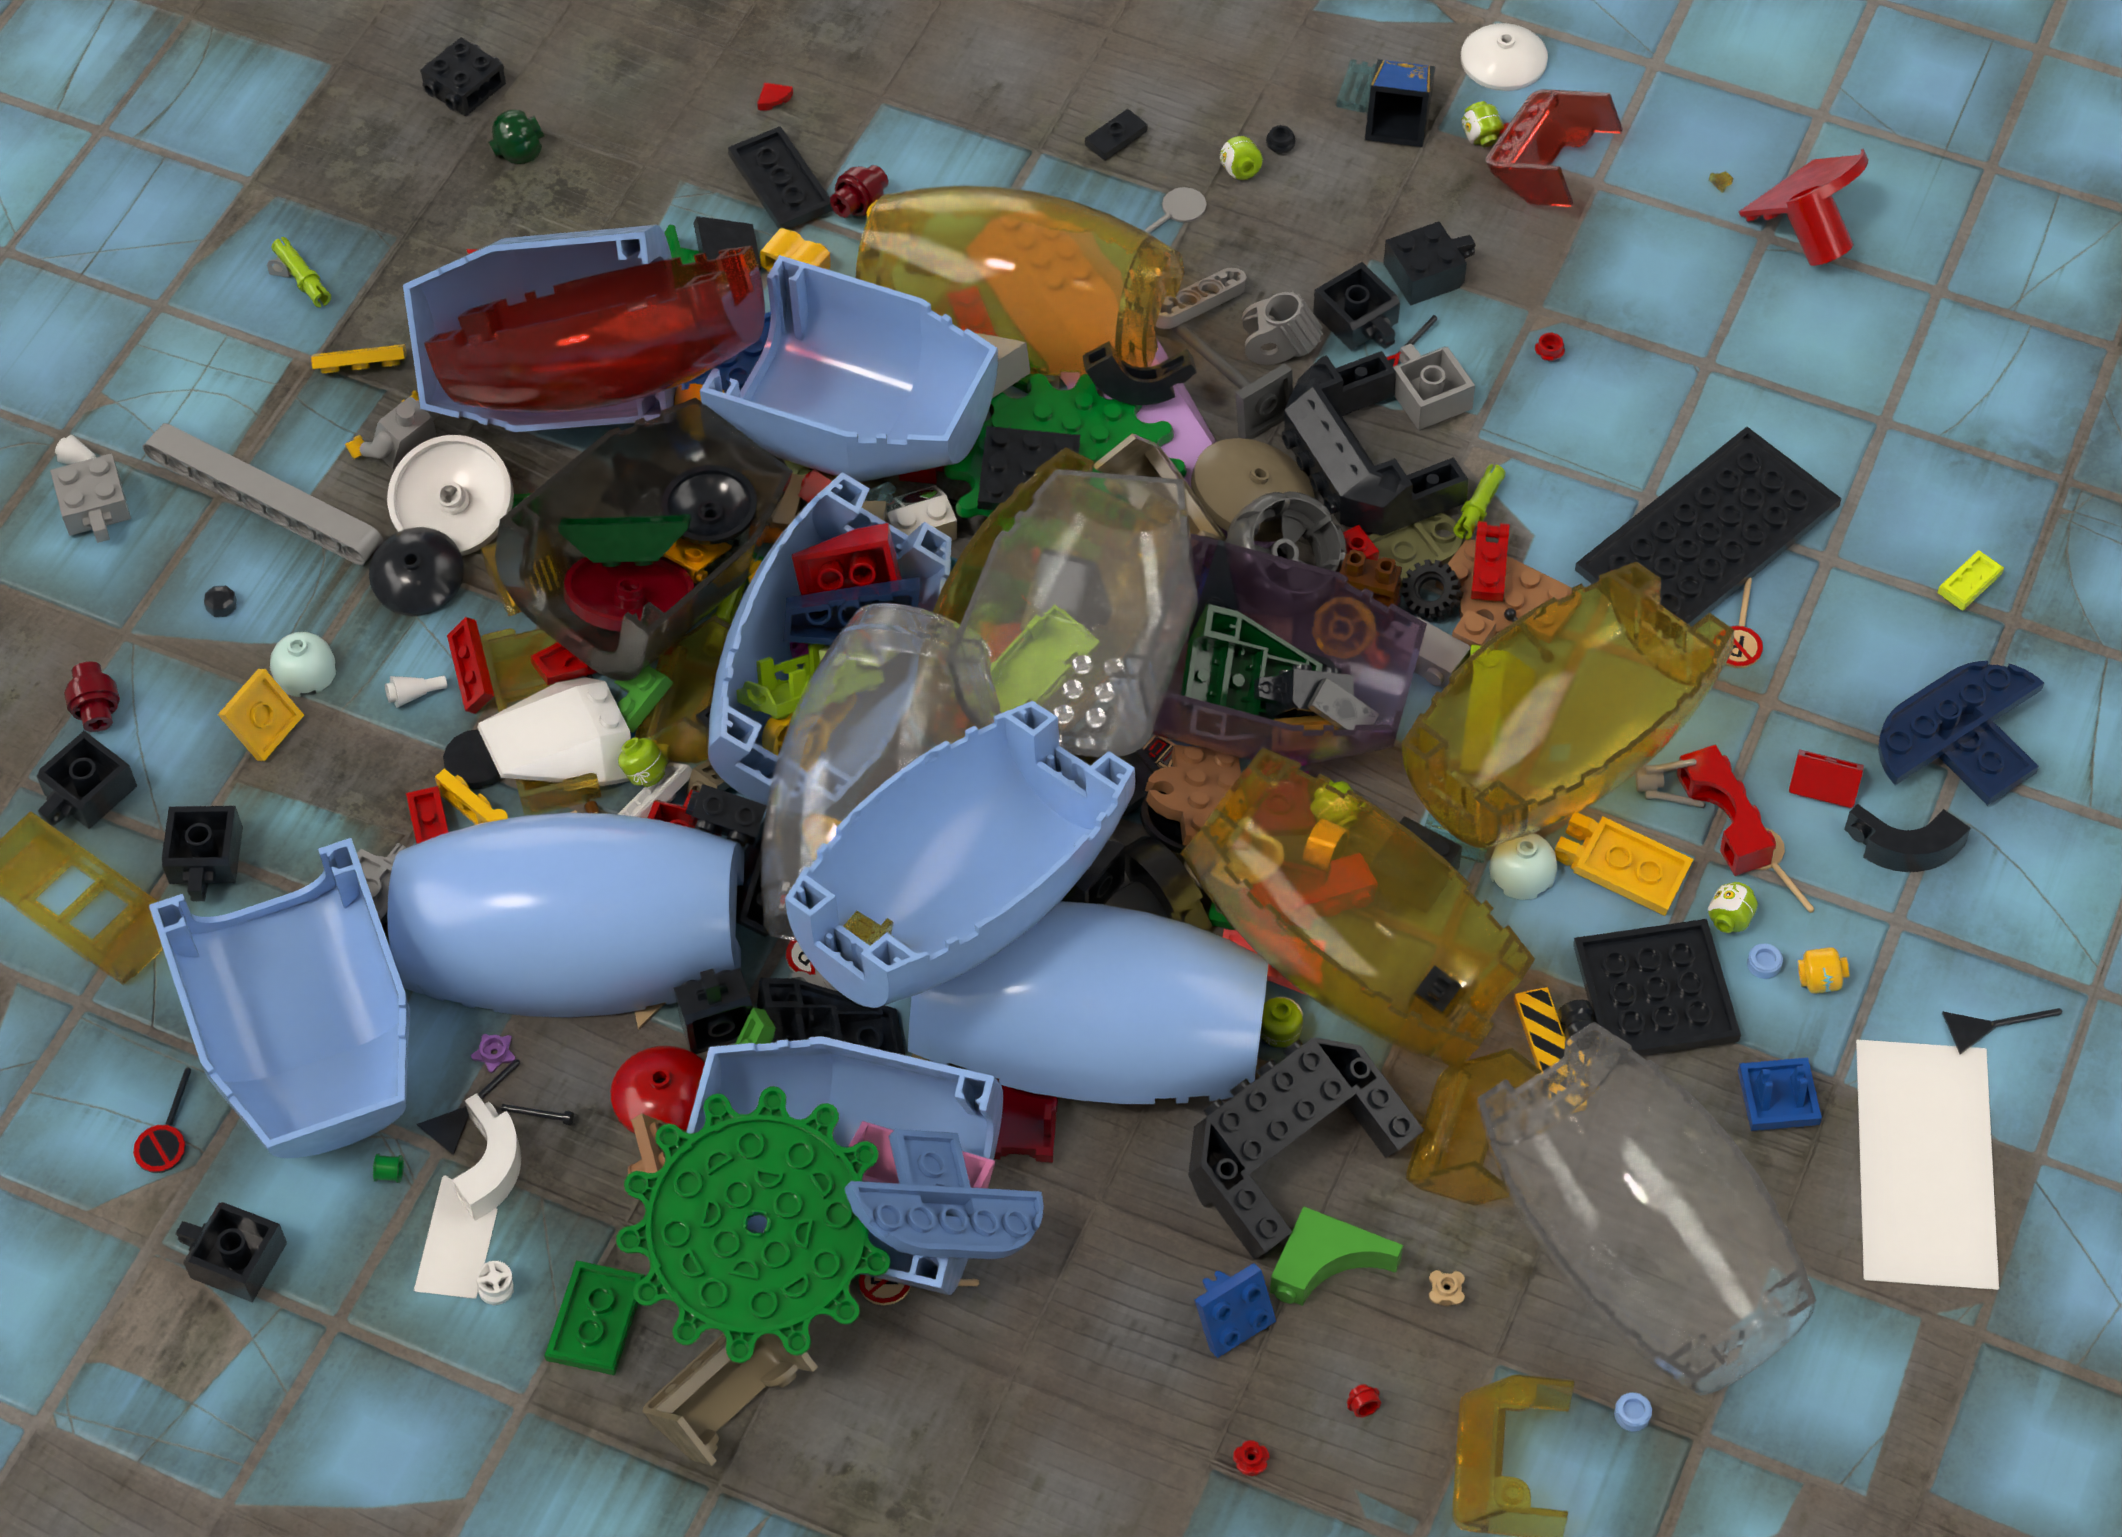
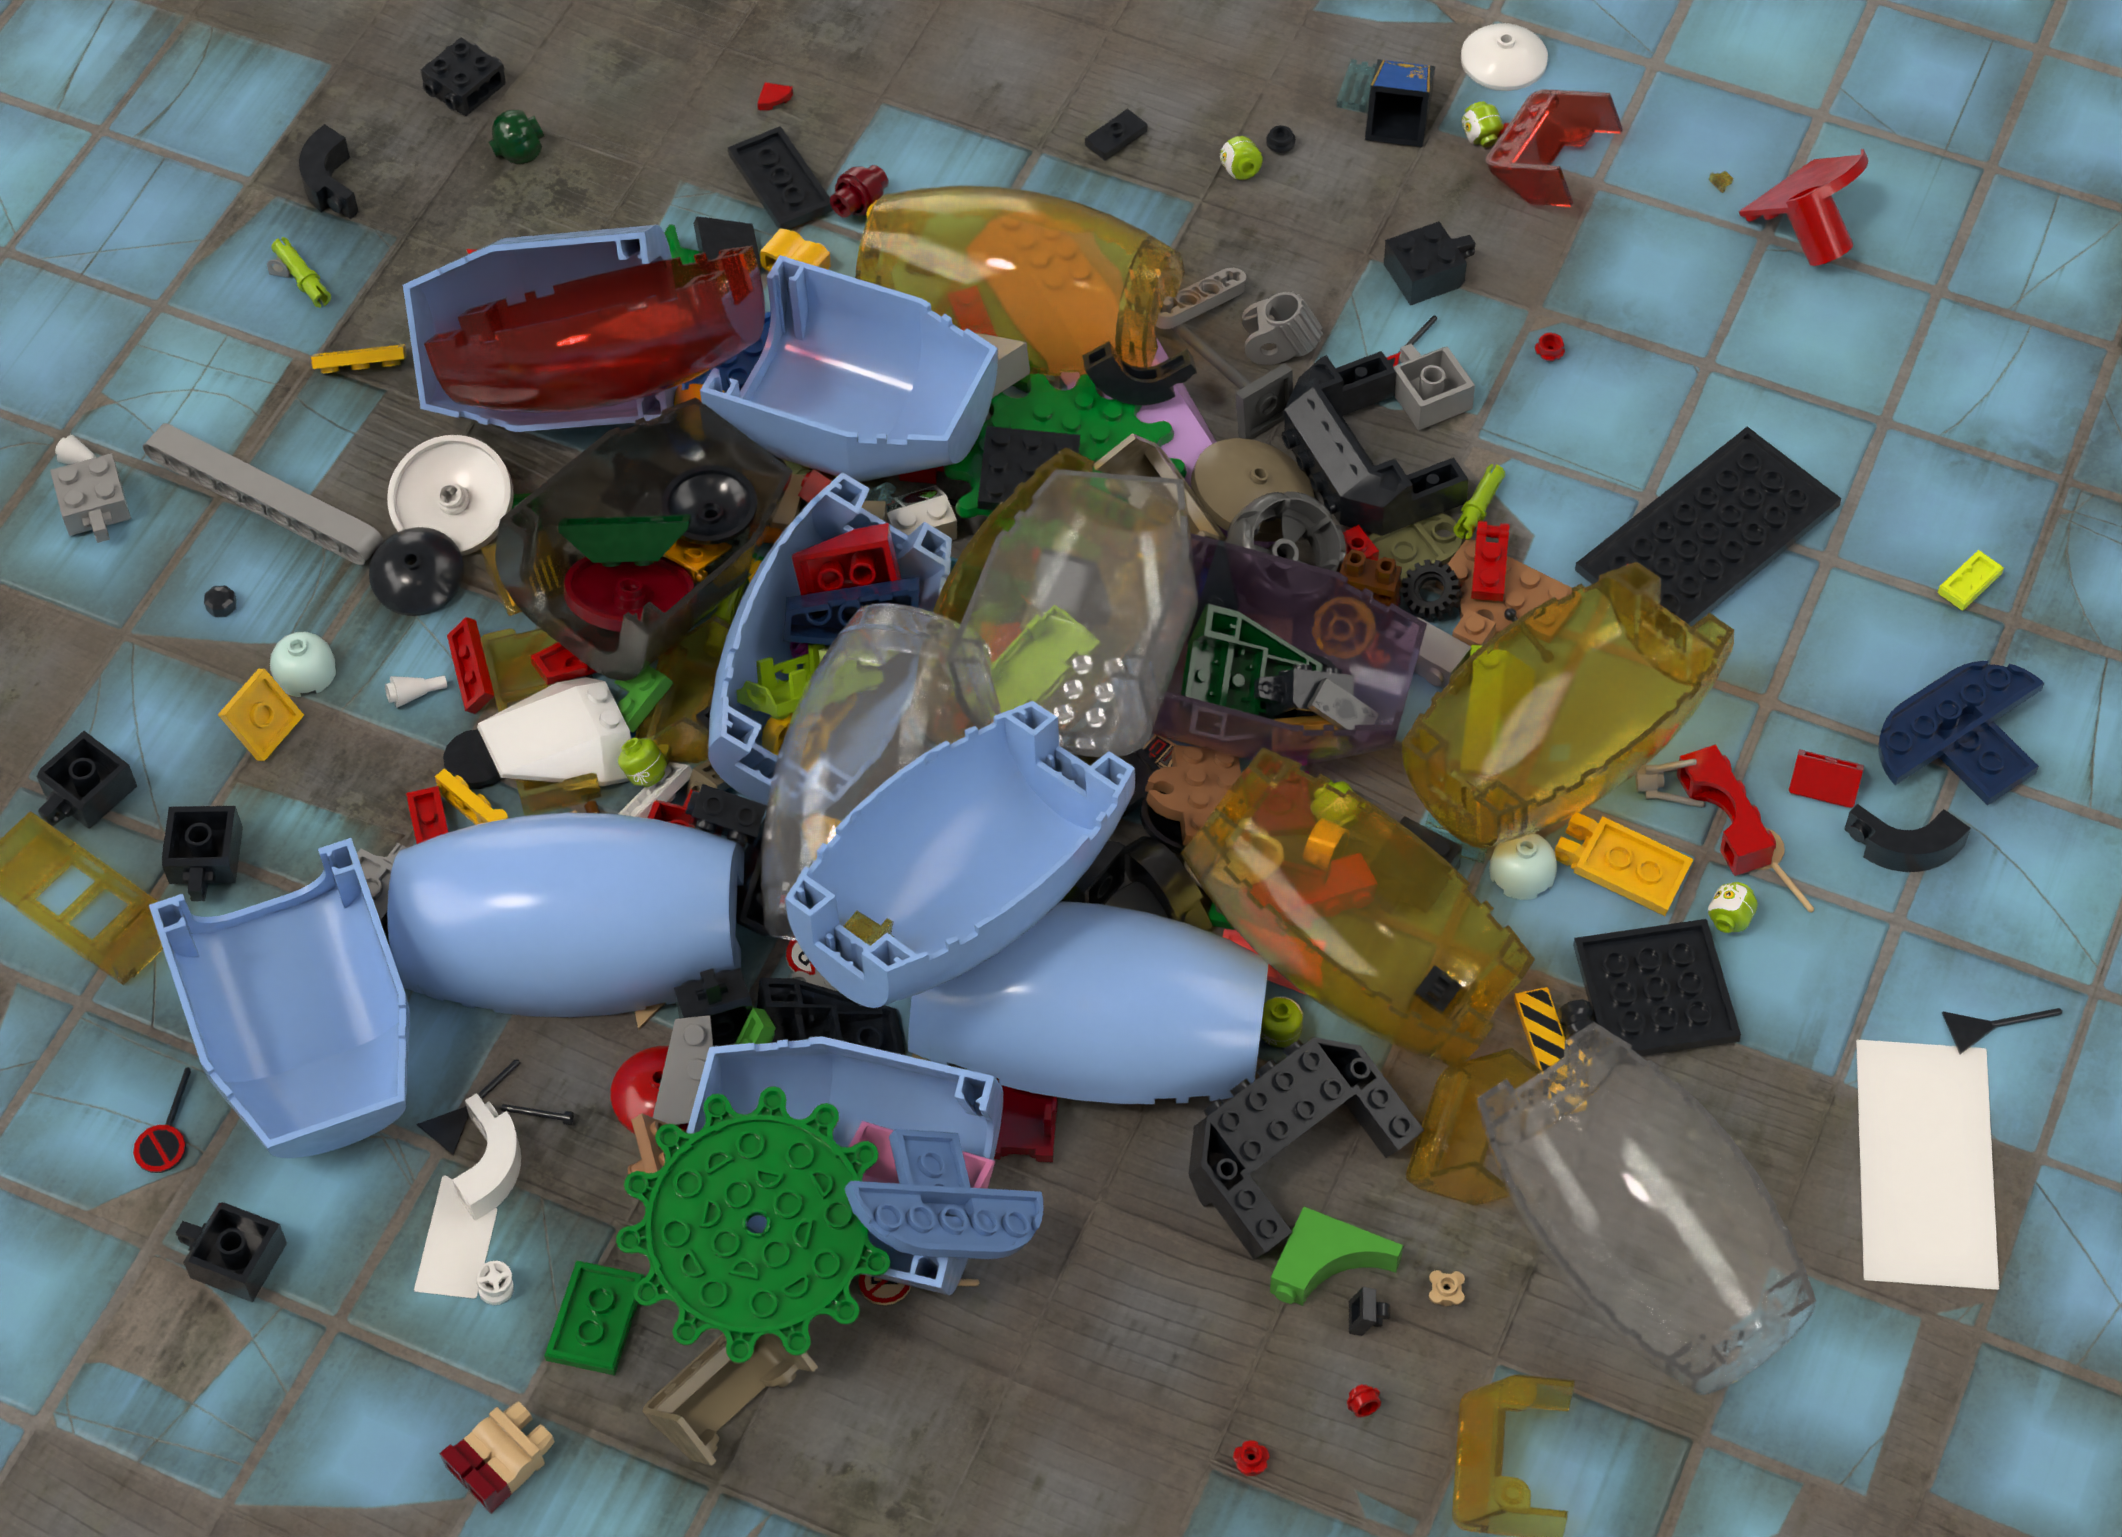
dark red piece [64,661,120,732] -> none
light grey torso [345,390,439,469] -> none
green axle [373,1153,404,1183] -> none
medium lavender plate [471,1034,515,1073] -> none
light grey piece [1128,187,1207,247] -> none
blue plate [1194,1263,1276,1358] -> none
black hinge [1313,262,1400,351] -> none
light blue tile [1614,1393,1652,1432] -> none
piece [1714,577,1763,668] -> none
blue plate [1738,1057,1822,1131] -> none
light blue tile [1747,944,1783,979] -> none
yellow head [1798,947,1849,994] -> none
none -> black arch [299,124,359,219]
none -> tan hips [439,1401,555,1514]
none -> light grey wing [653,1015,713,1125]
none -> black tile [1349,1287,1390,1336]

